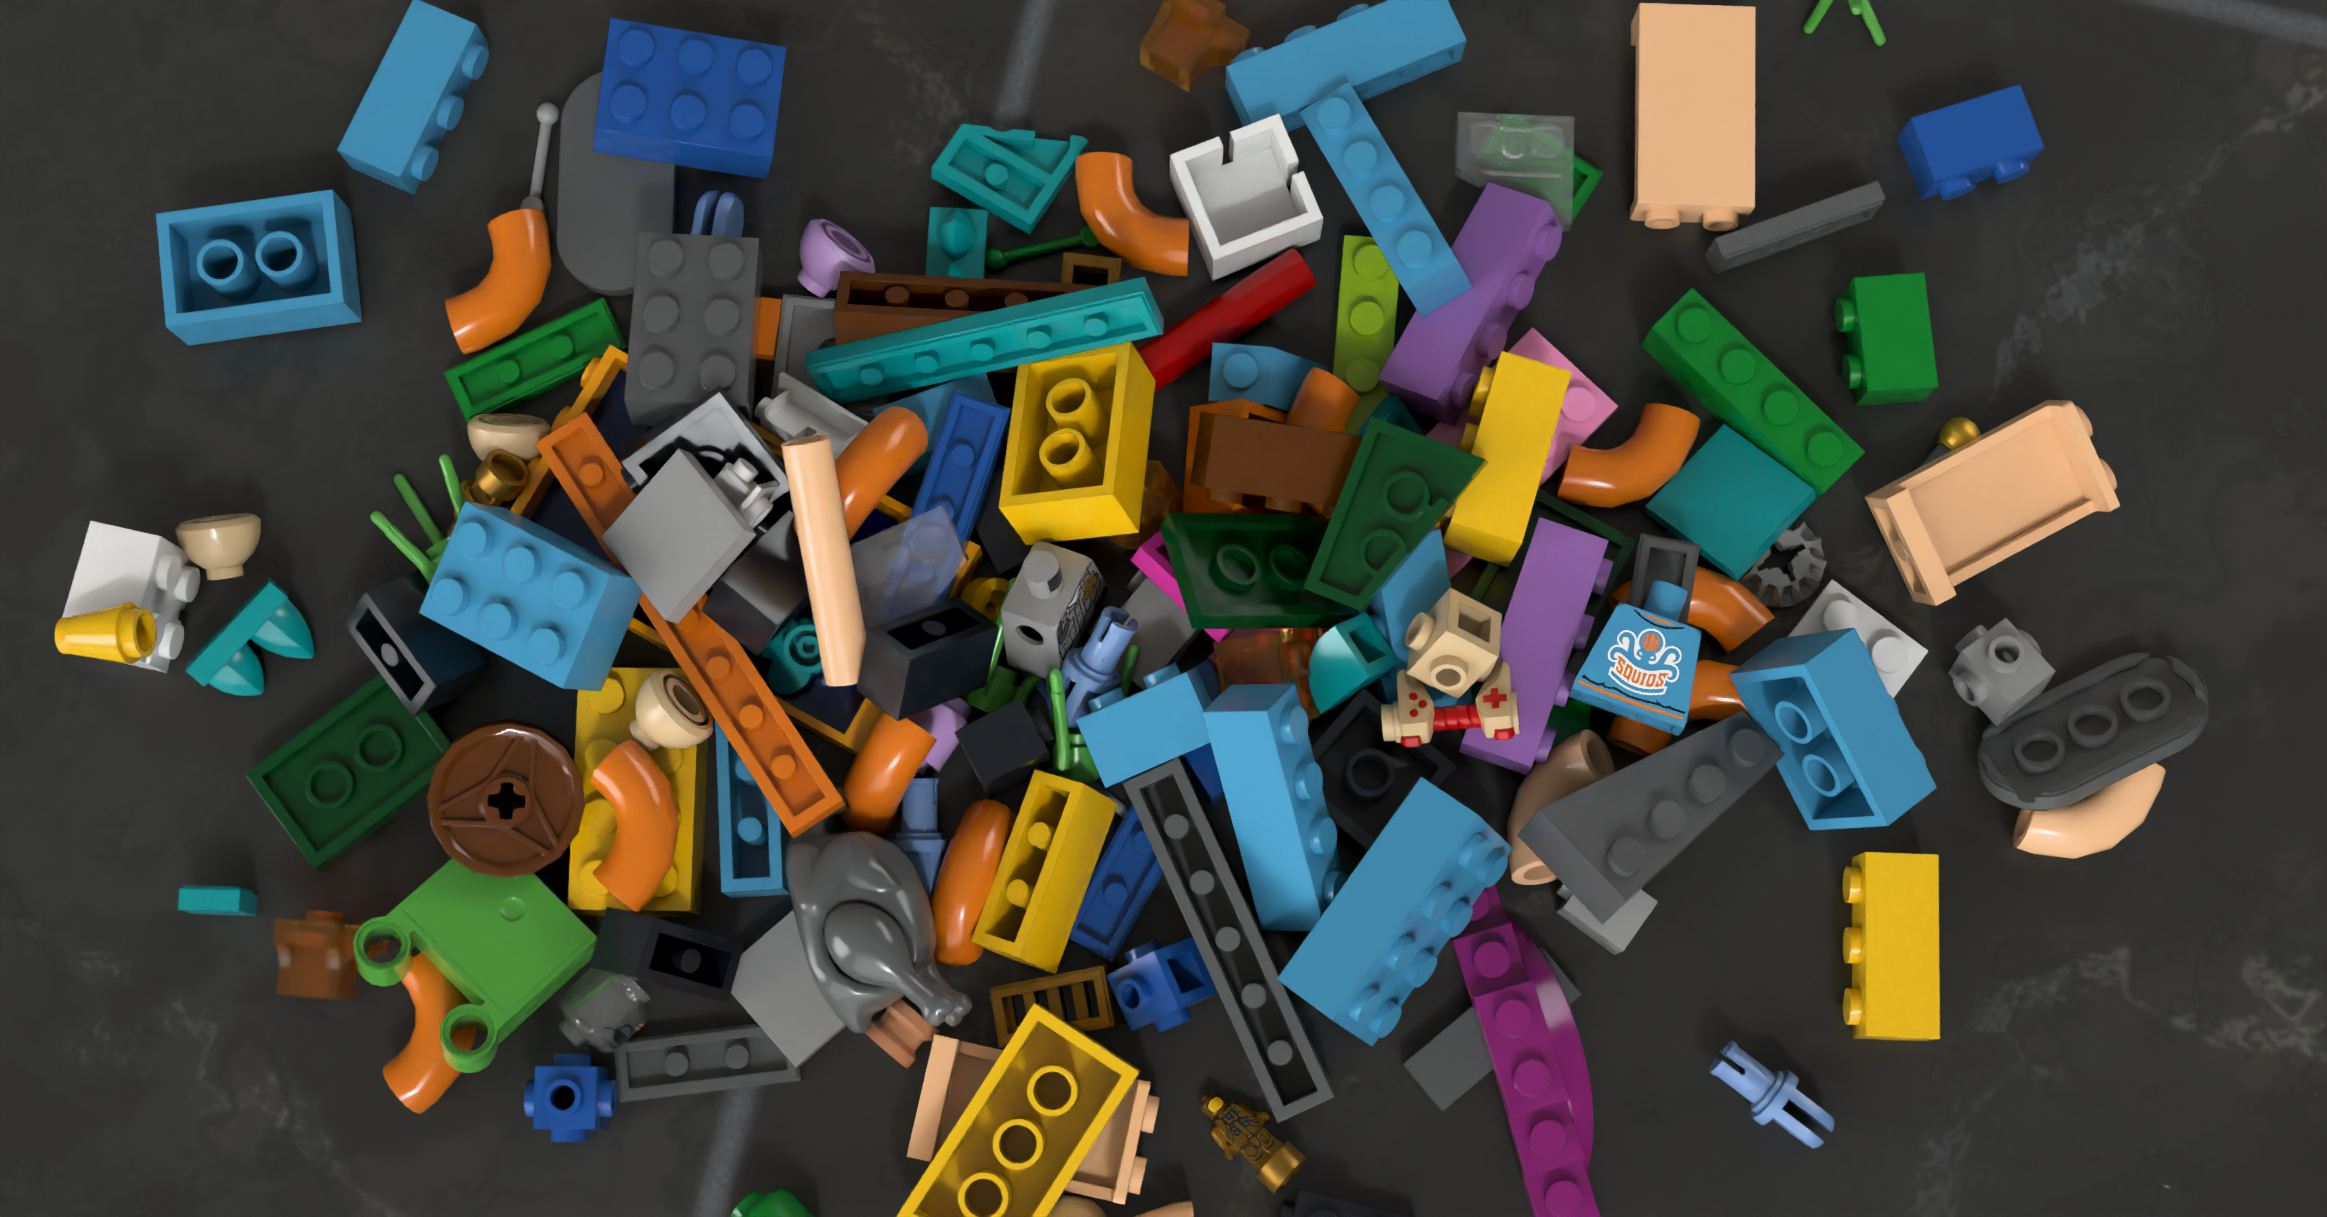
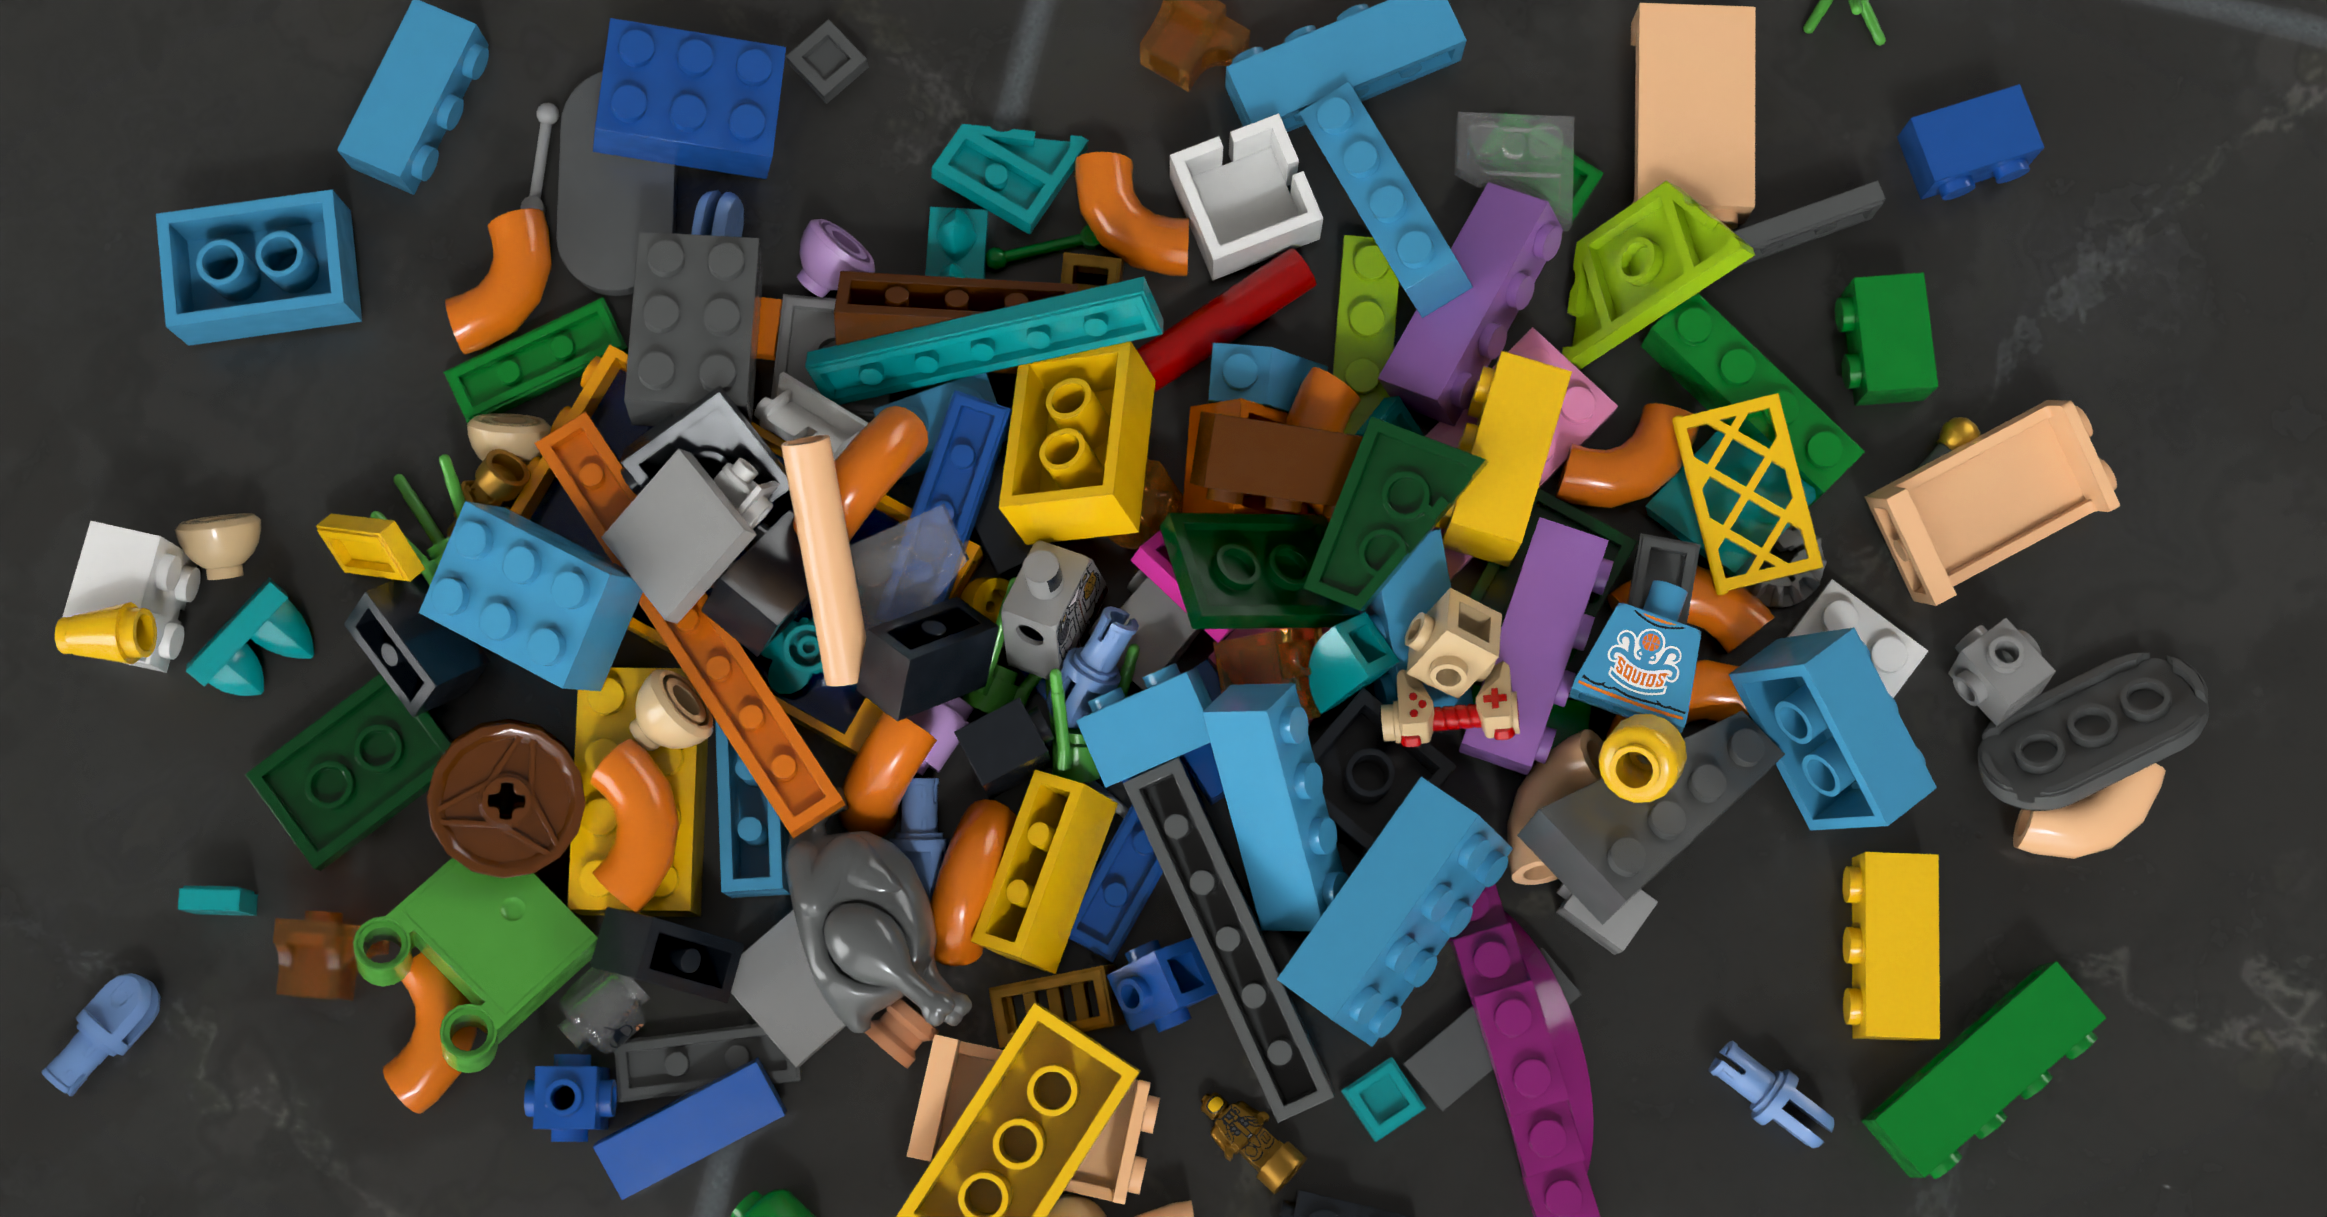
none -> medium blue arm [41,973,161,1097]
none -> yellow tile [316,513,425,582]
none -> blue tile [593,1057,787,1200]
none -> dark grey plate [786,19,869,104]
none -> teal tile [1341,1057,1426,1142]
none -> lime wing [1562,181,1755,370]
none -> yellow head [1598,714,1687,803]
none -> yellow window [1672,393,1824,595]
none -> green brick [1861,961,2106,1179]

